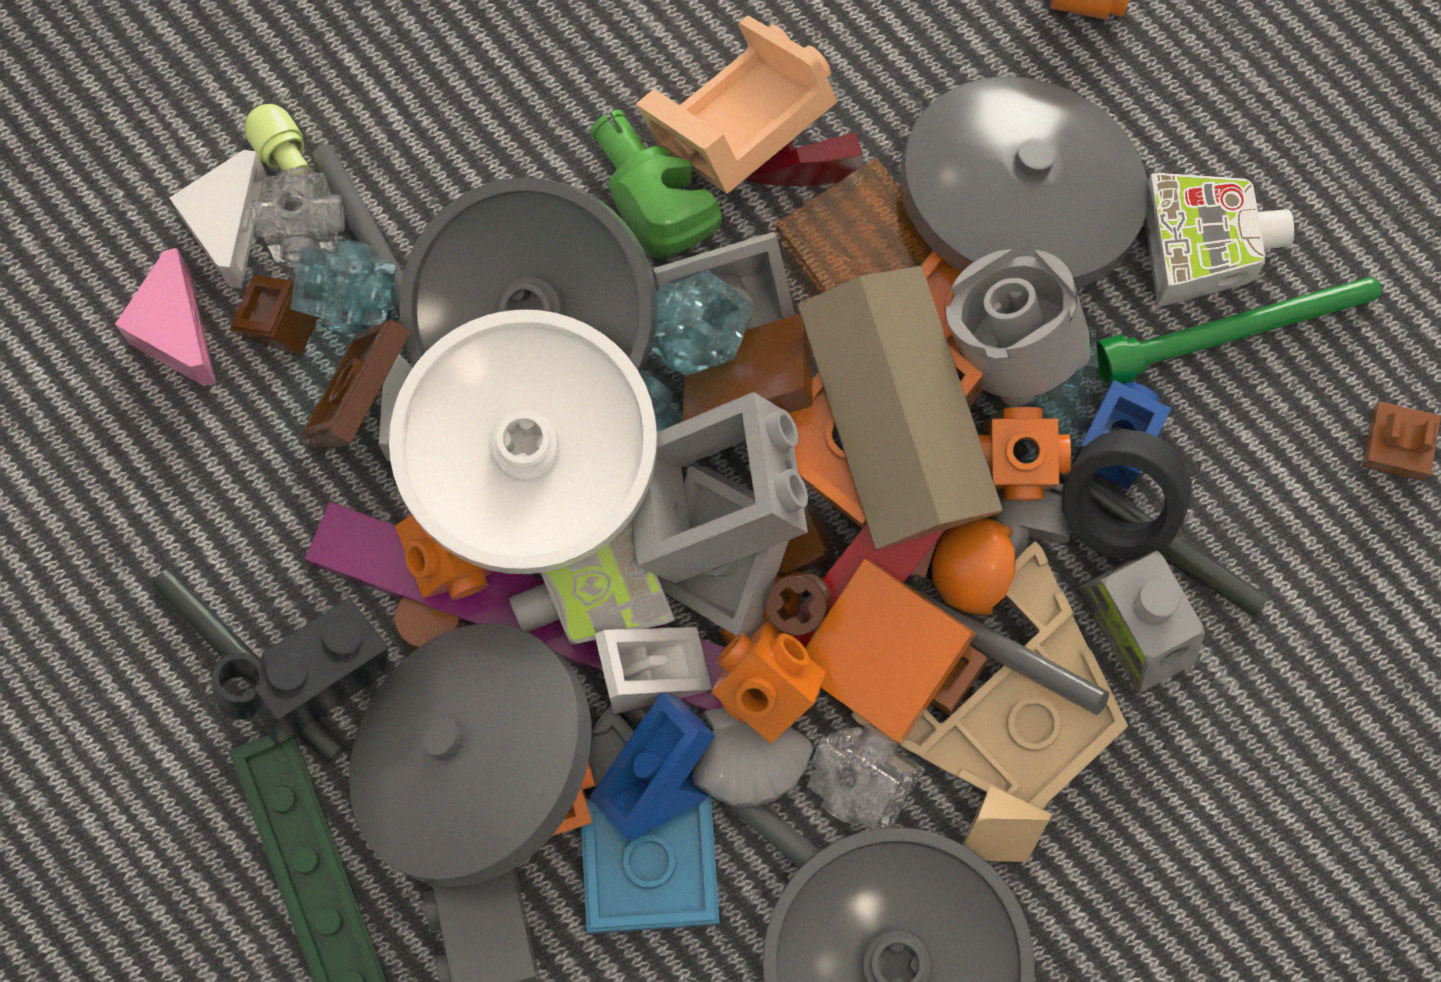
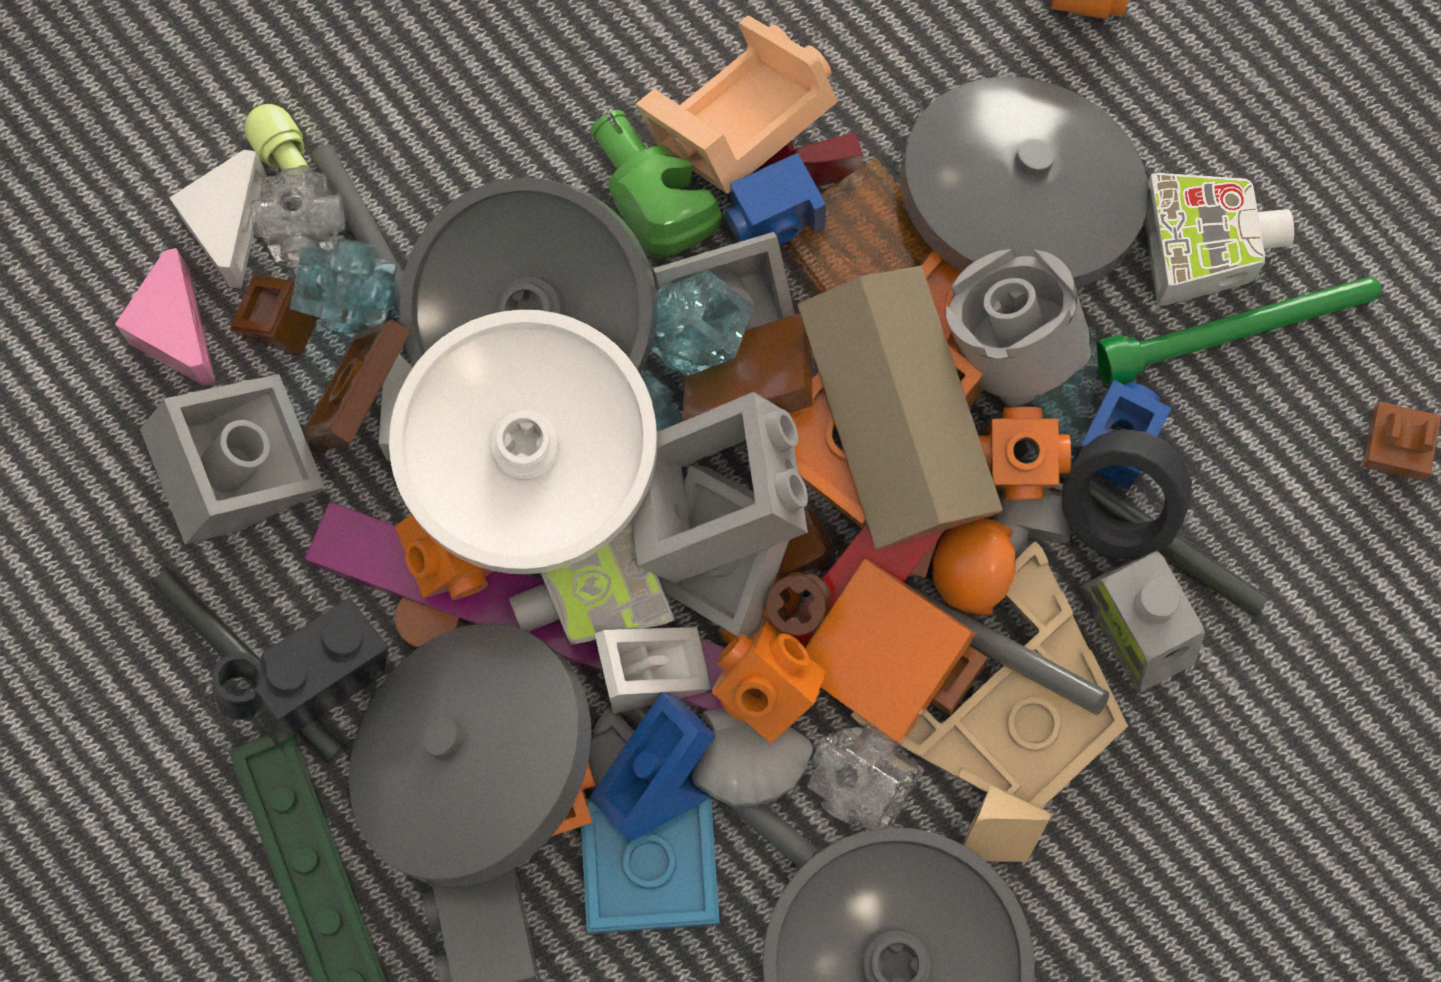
none -> light grey slope [140,374,325,545]
none -> blue brick [725,153,826,245]

